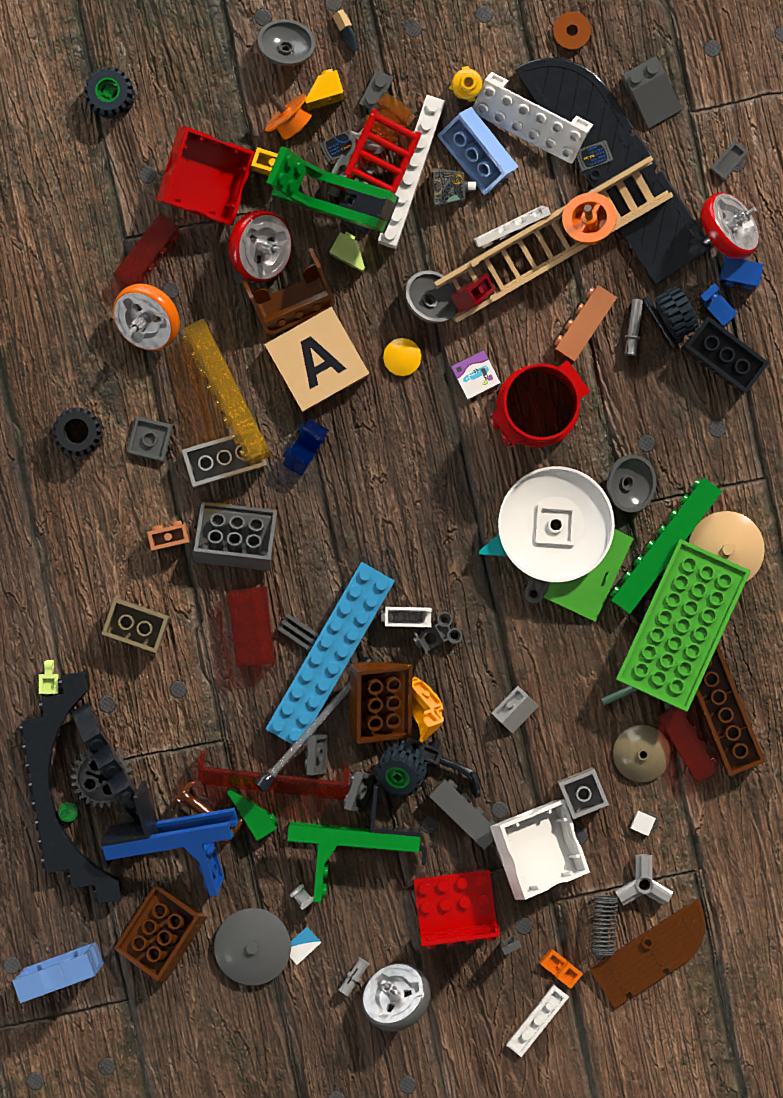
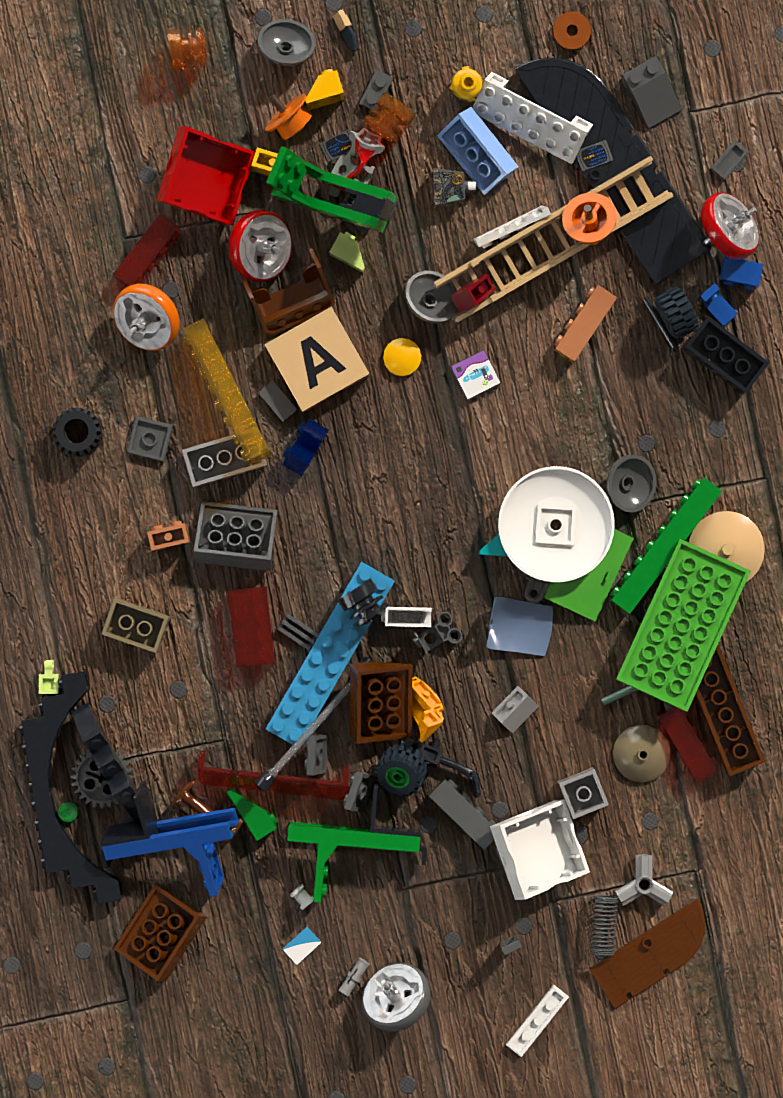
medium blue tile [12,942,104,1003] -> none
black wheel [84,66,135,119] -> none
dark grey dish [214,907,291,985] -> none
red bar [344,109,422,194] -> none
white brick [378,95,445,249] -> none
red bracket [413,869,500,949] -> none
red cylinder [489,360,590,448] -> none
orange slope [539,948,583,989] -> none
light grey axle [624,299,643,357] -> none
white tile [630,810,656,836] -> none
none -> clear orange wheel [168,27,207,71]
none -> dark grey tile [258,380,297,422]
none -> black wheel [338,578,389,628]
none -> sand blue piece [486,597,553,656]

